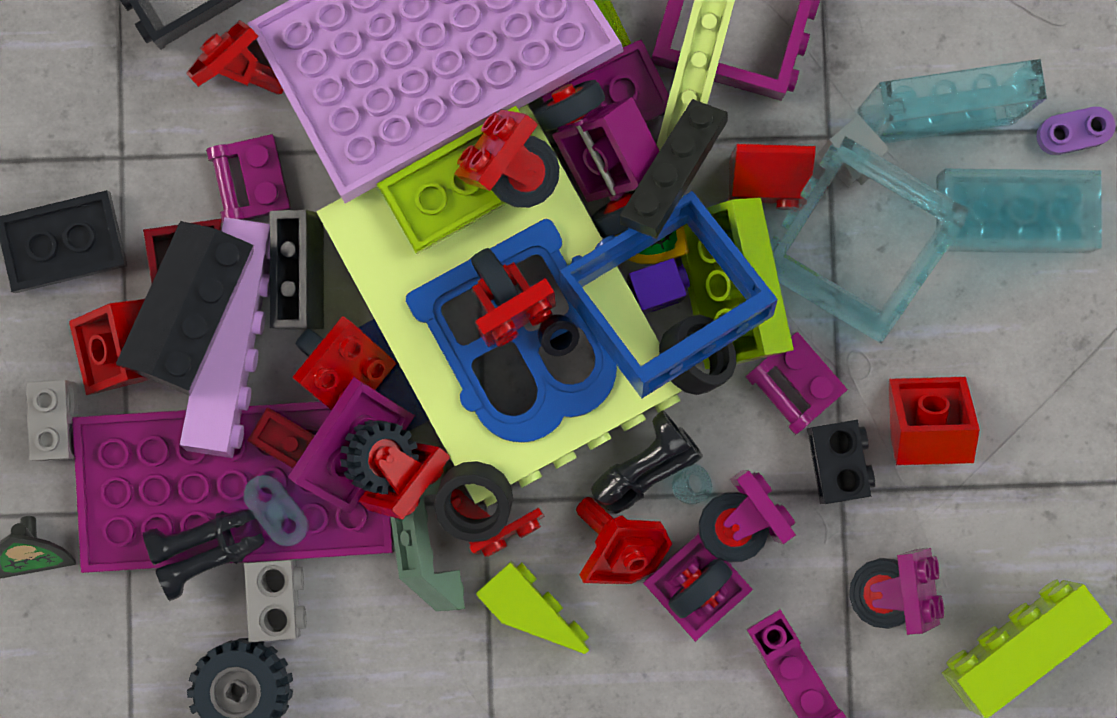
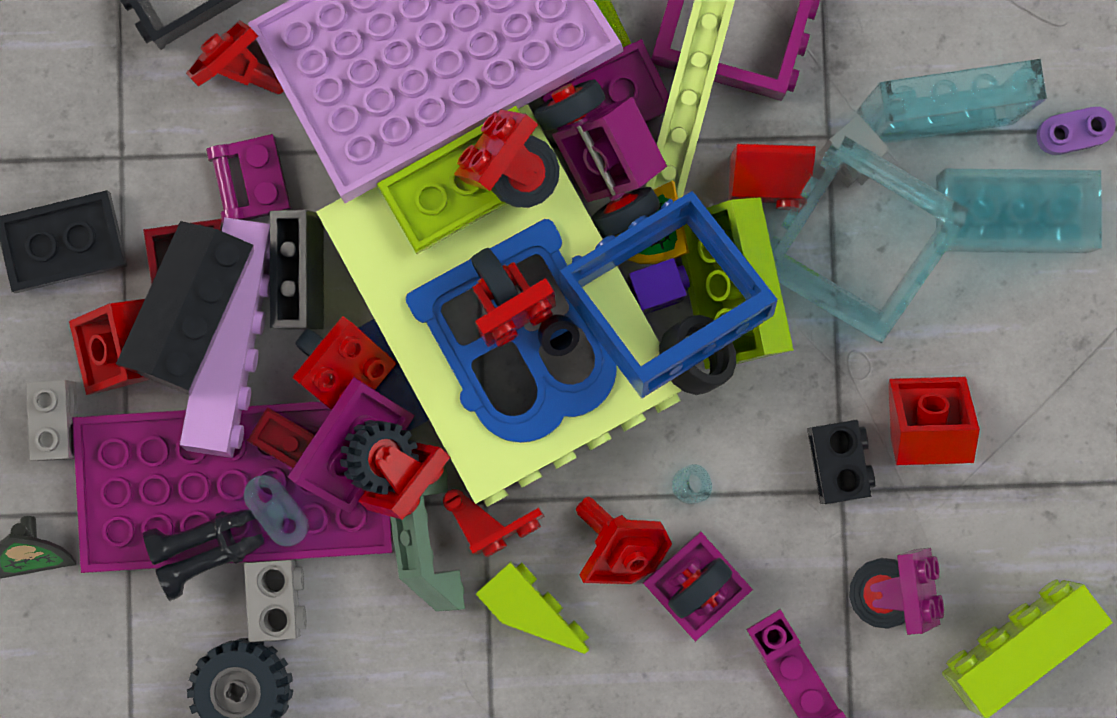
black tyre [434,461,513,542] -> none
black piece [591,411,703,514] -> none
pearl dark grey plate [620,99,728,239] -> none
plate [699,470,796,562] -> none
magenta plate [745,332,848,435] -> none

